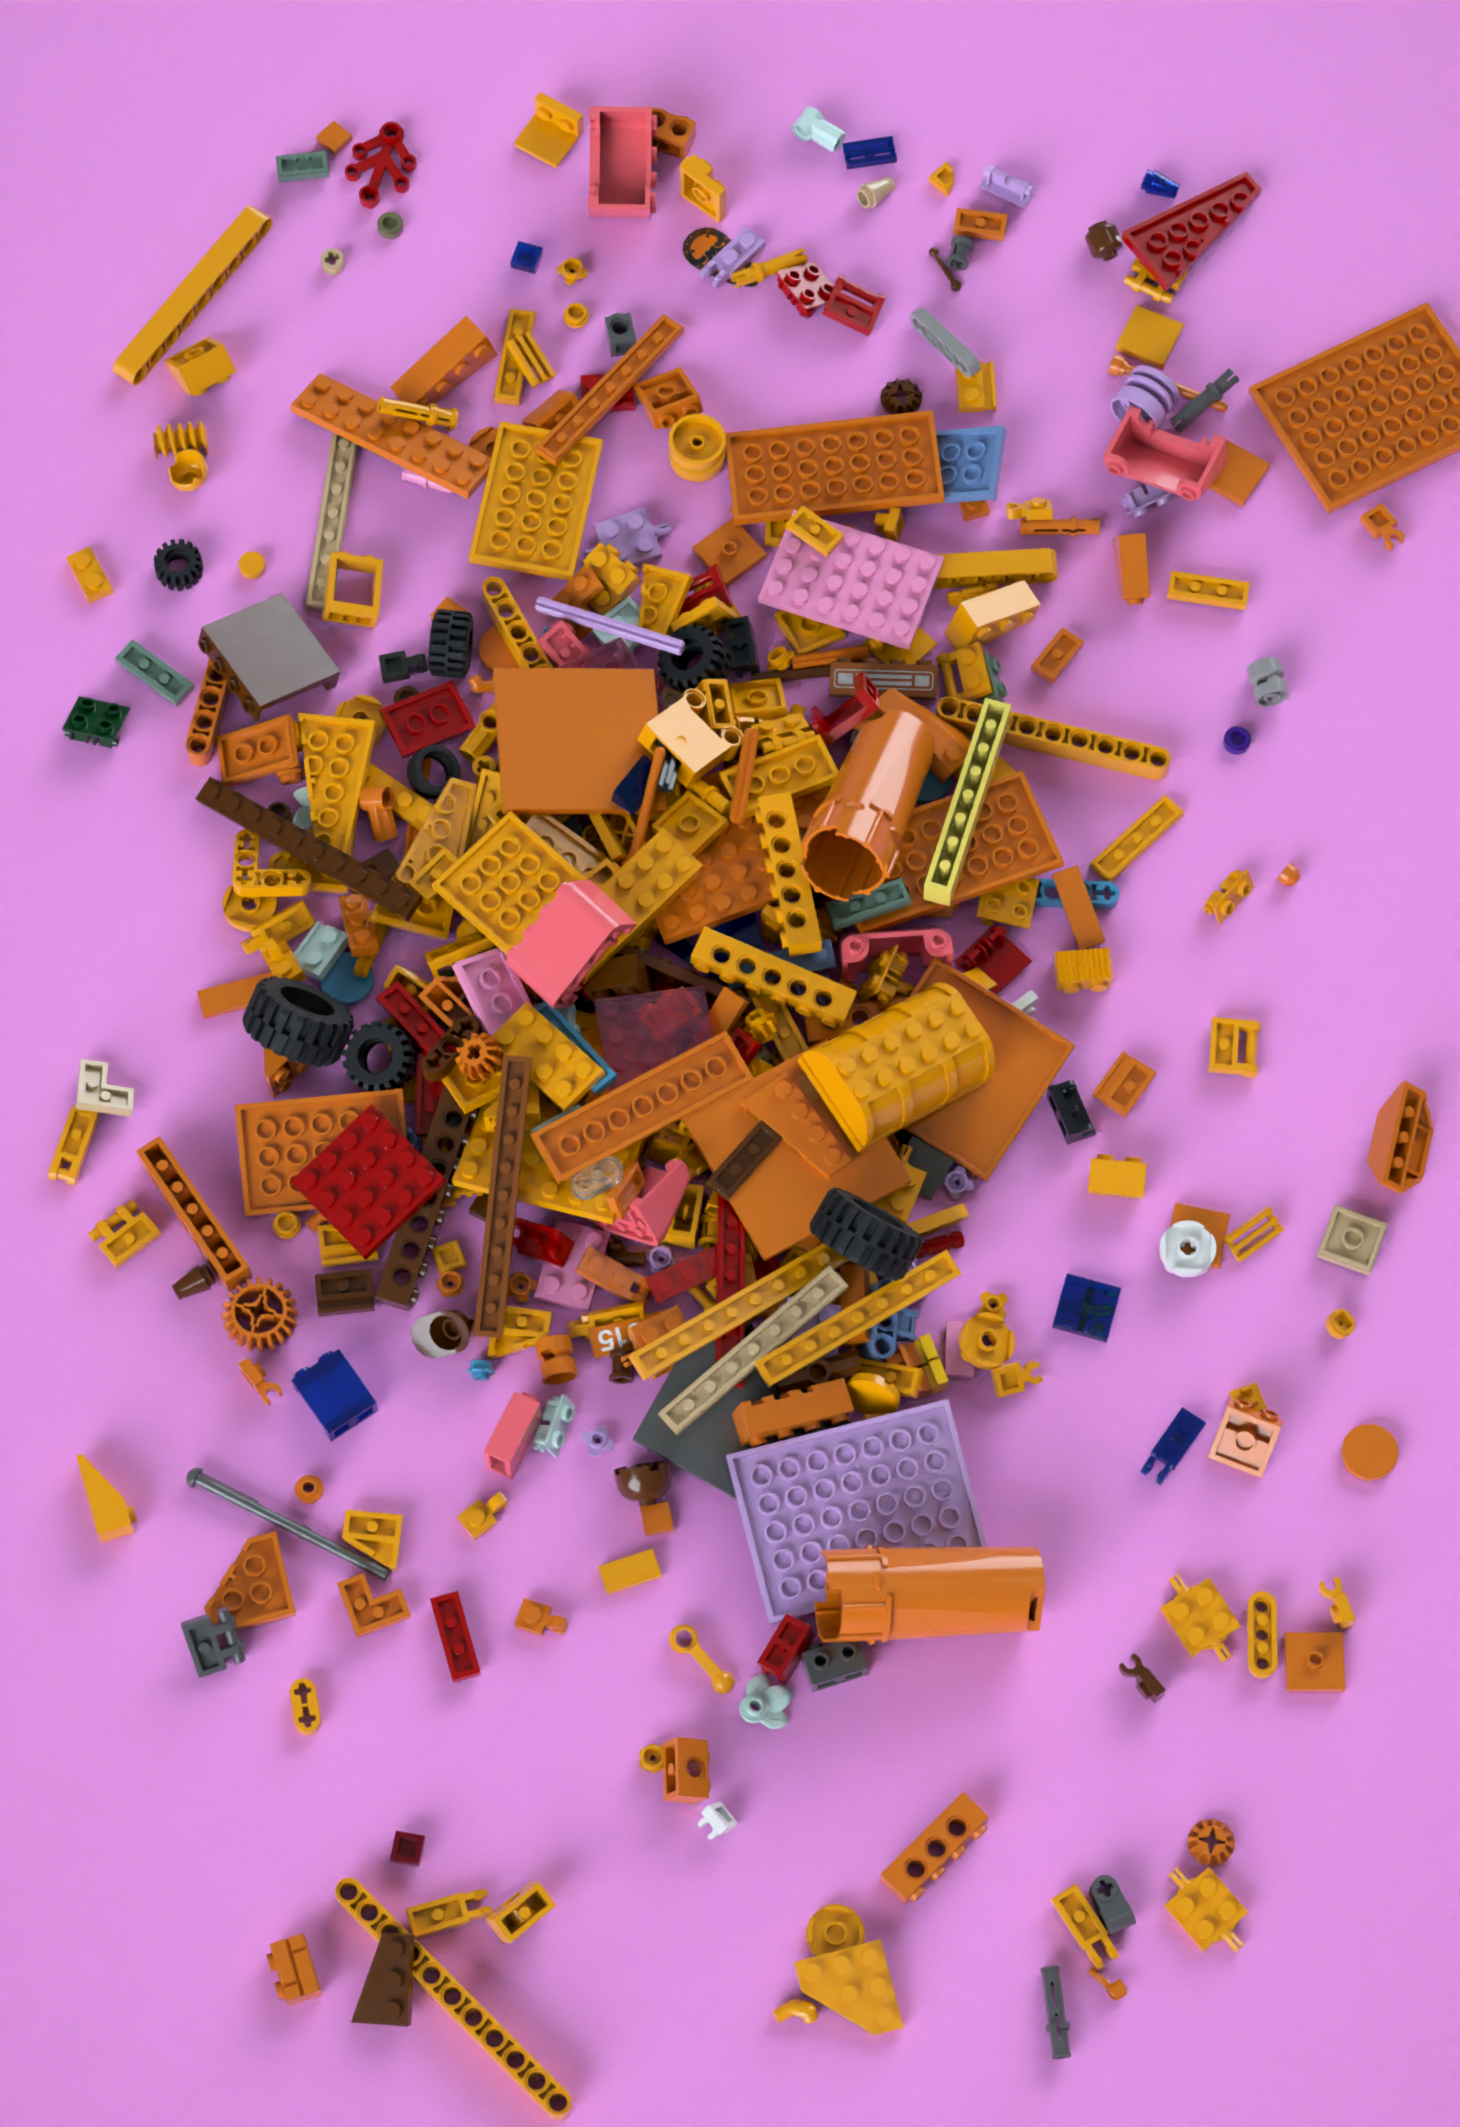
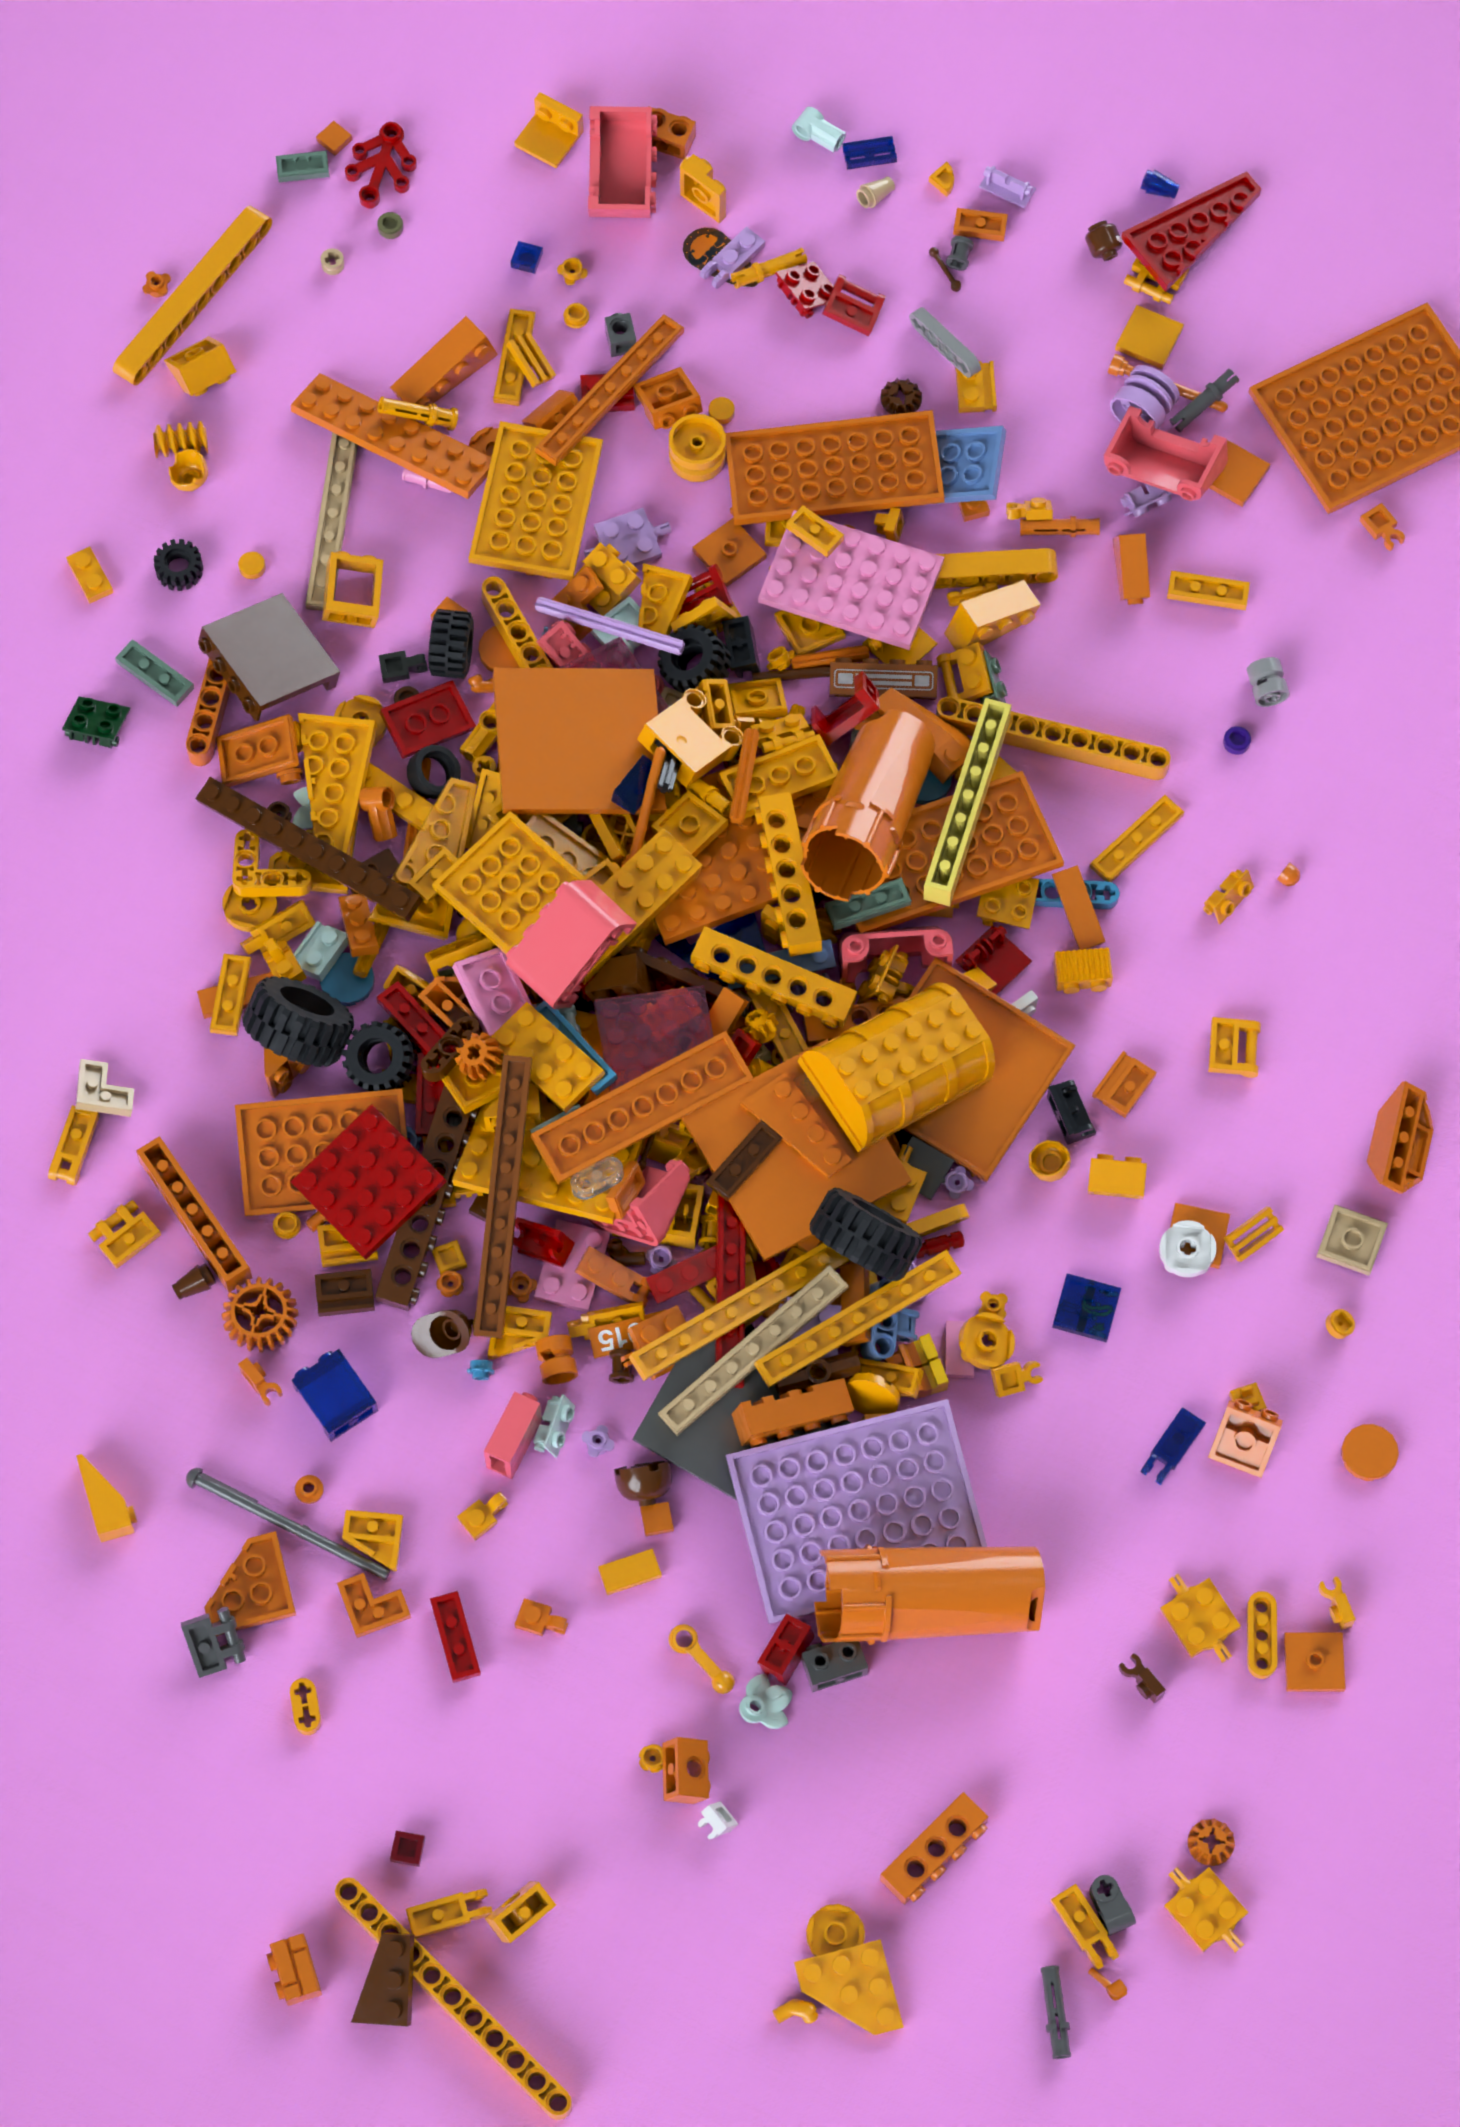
orange plate [1031,627,1084,684] -> none
none -> orange plate [142,271,171,298]
none -> light orange tile [210,954,252,1036]
none -> light orange tile [709,397,735,424]
none -> light orange hair [1029,1140,1071,1182]

